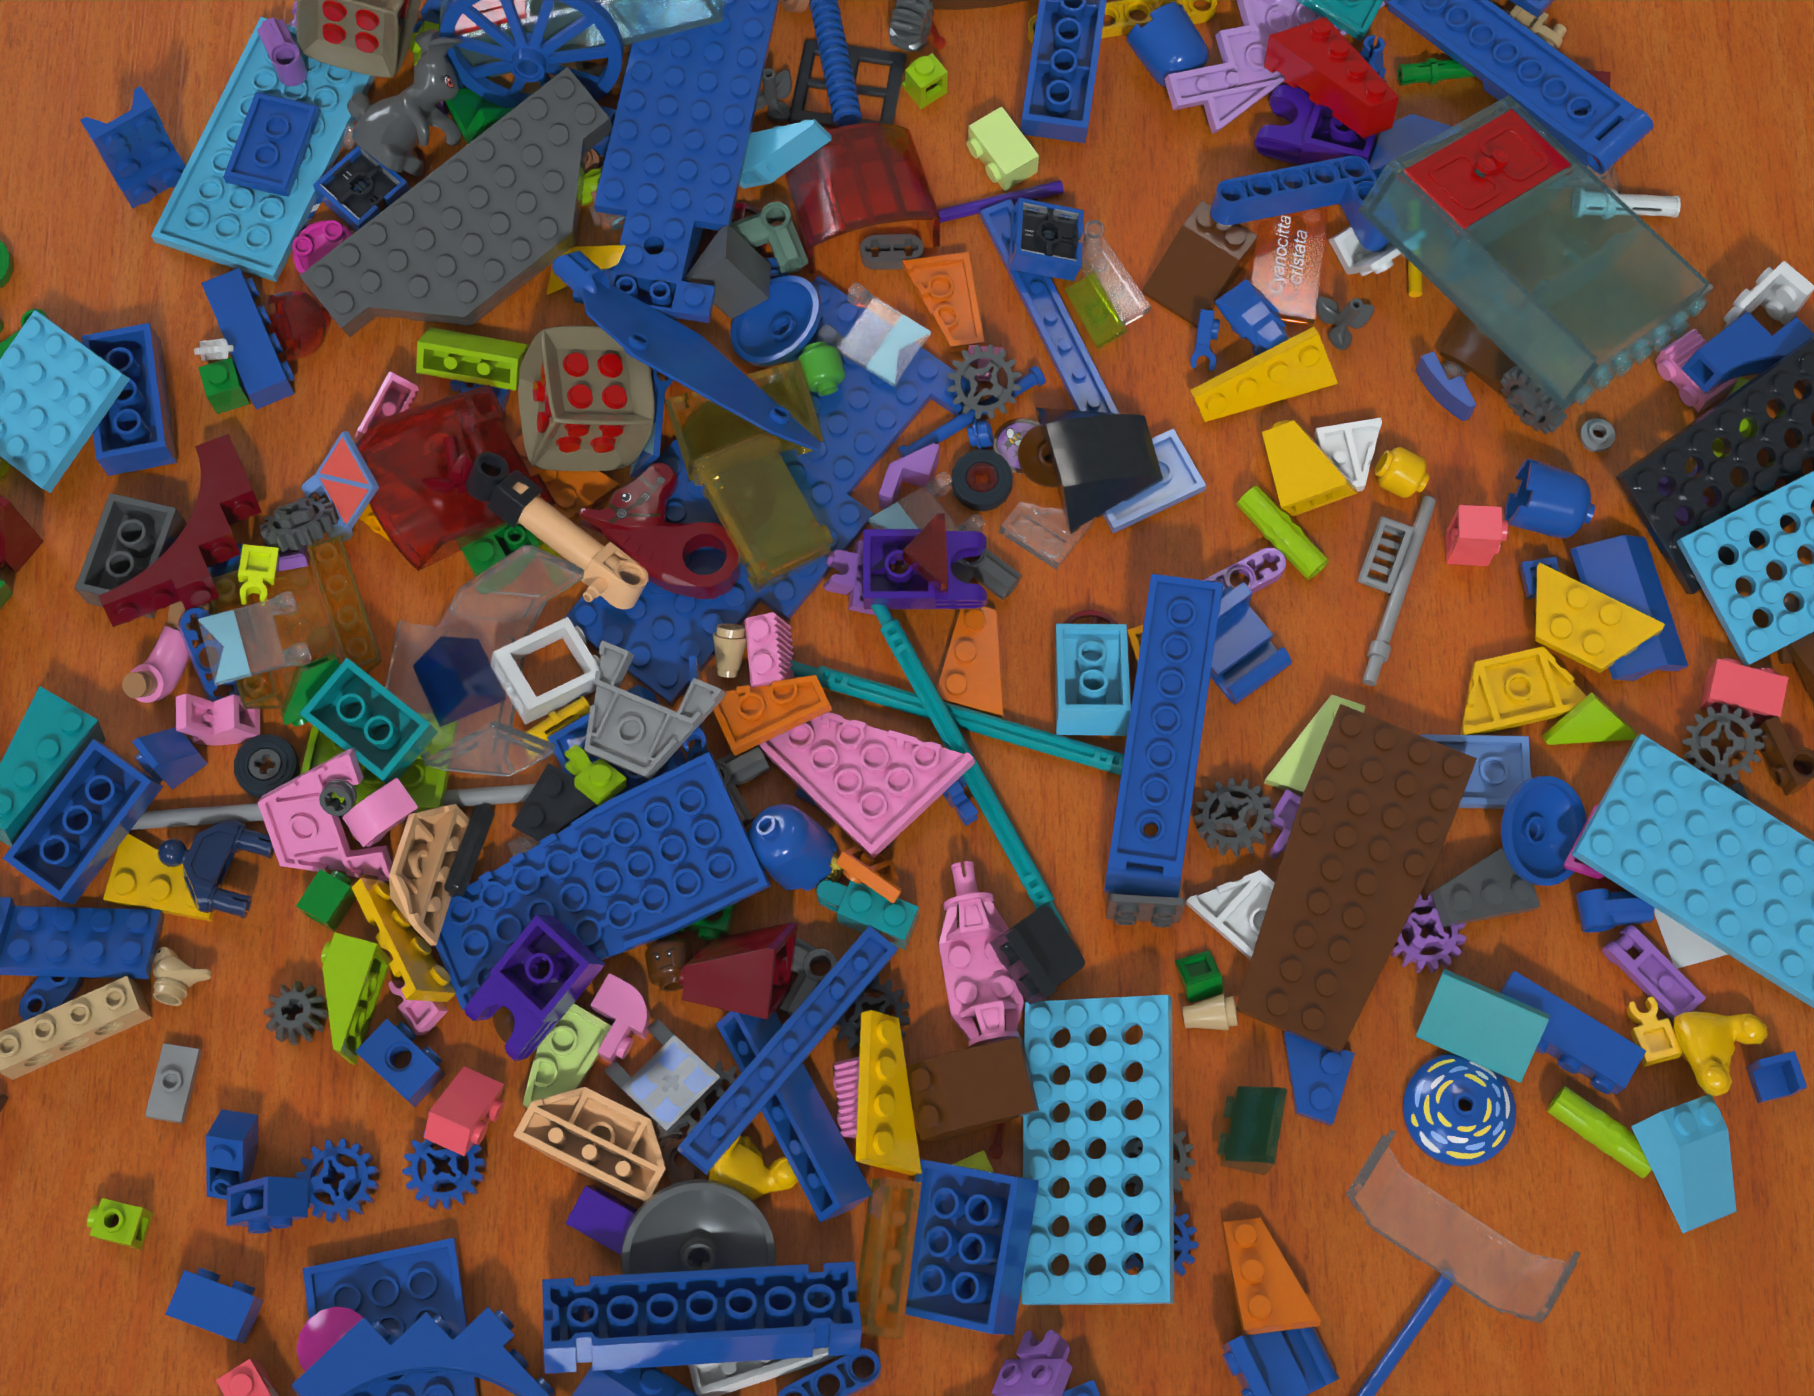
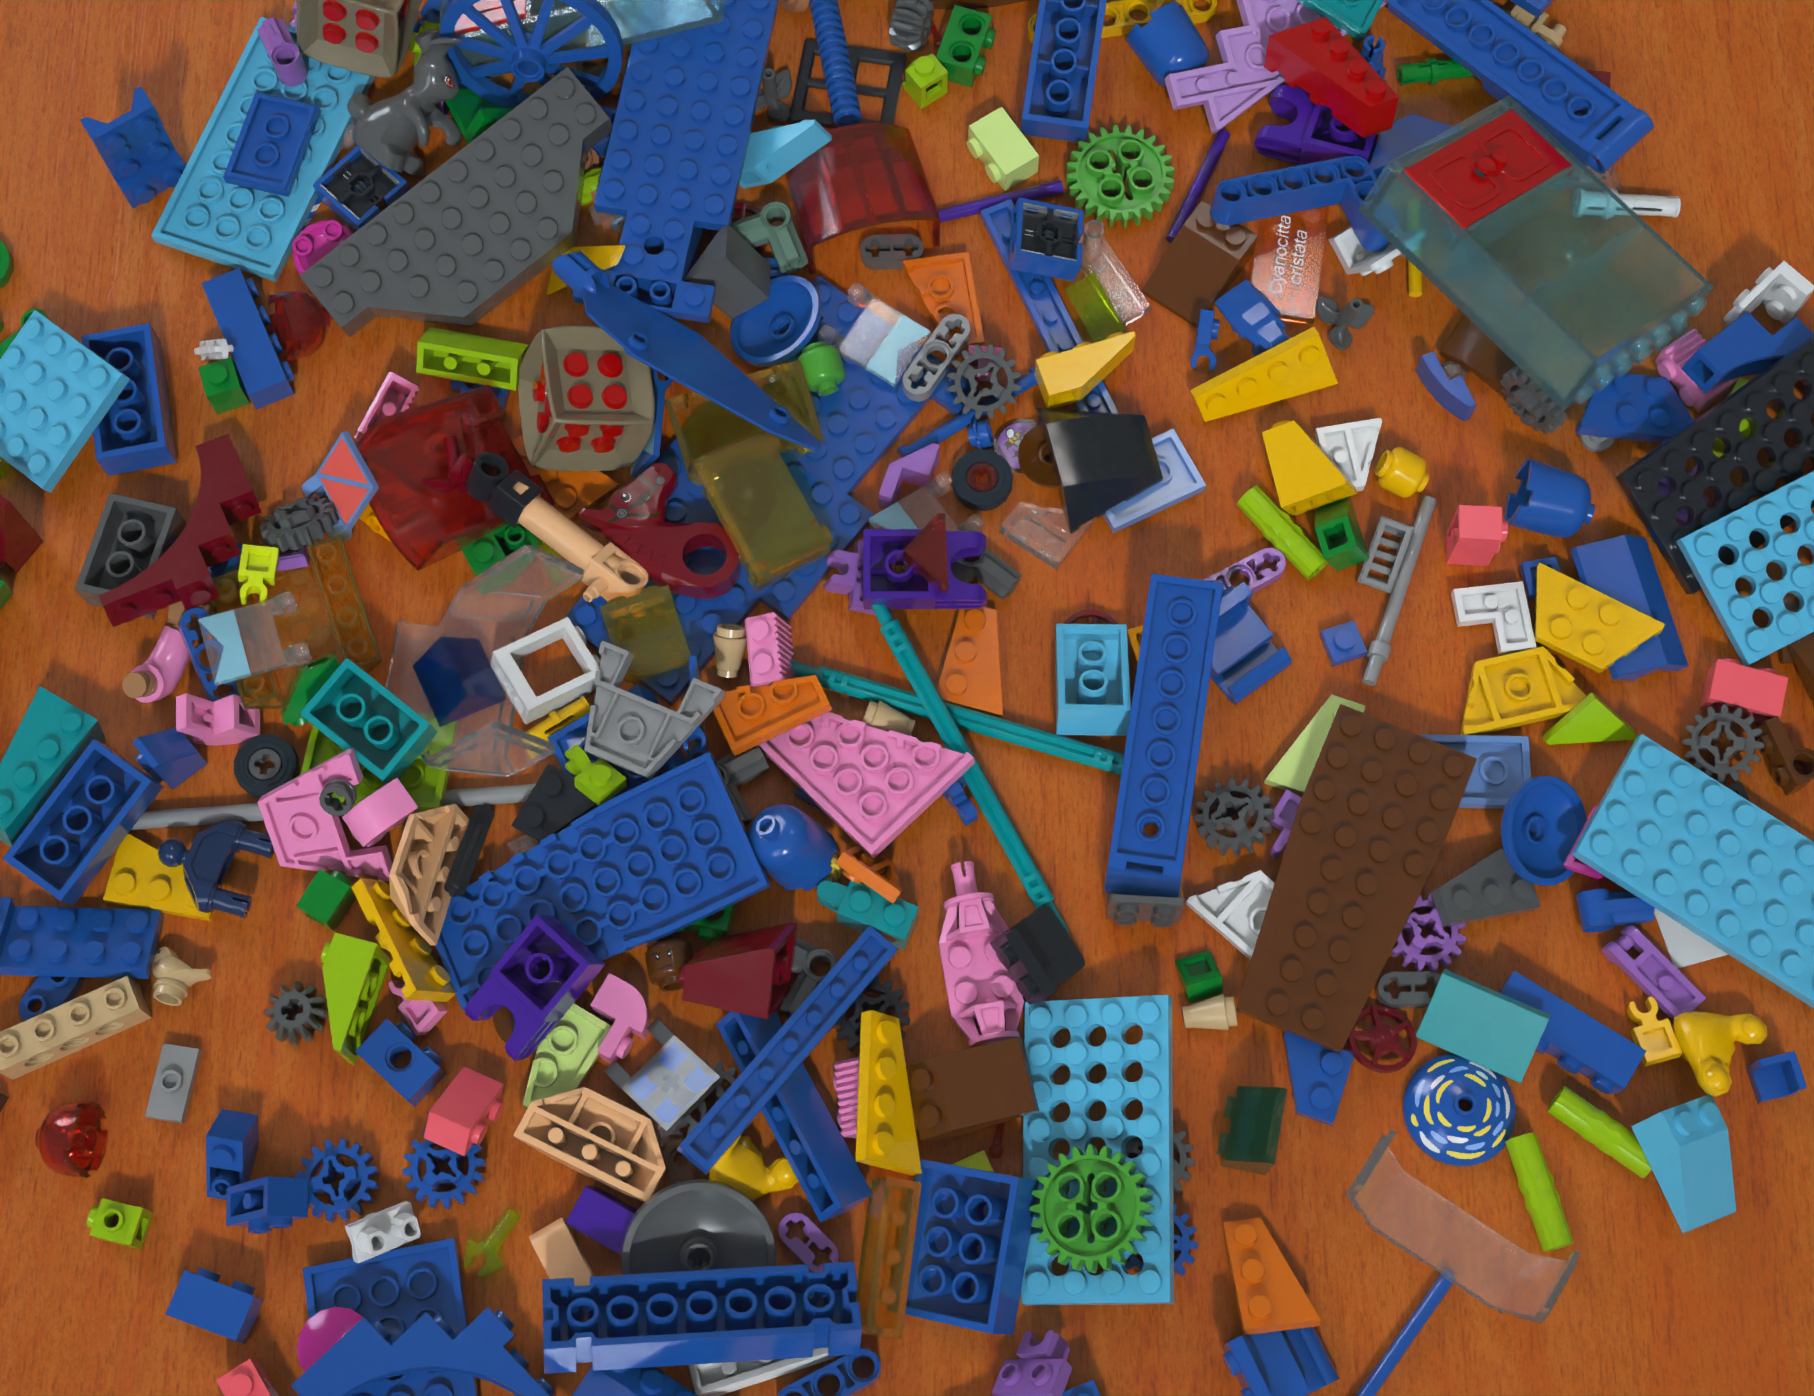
none -> clear red cylinder [35,1101,108,1178]
none -> white hips [345,1201,421,1263]
none -> clear neon green bar [464,1210,520,1278]
none -> light nougat beam [528,1217,594,1286]
none -> clear yellow bracket [600,585,691,683]
none -> medium lavender beam [778,1212,840,1272]
none -> tan cone [862,700,915,736]
none -> light grey beam [903,314,970,402]
none -> green brick [936,5,996,87]
none -> bright green gear [1029,1144,1155,1273]
none -> yellow slope [1034,331,1136,409]
none -> bright green gear [1066,125,1175,228]
none -> dark purple bar [1166,129,1230,243]
none -> green slope [1315,496,1370,571]
none -> blue plate [1319,621,1367,667]
none -> dark red wheel [1347,1005,1417,1073]
none -> dark grey beam [1375,971,1441,1008]
none -> white plate [1451,581,1536,656]
none -> lime axle [1505,1132,1574,1252]
none -> blue wing [1575,371,1694,443]

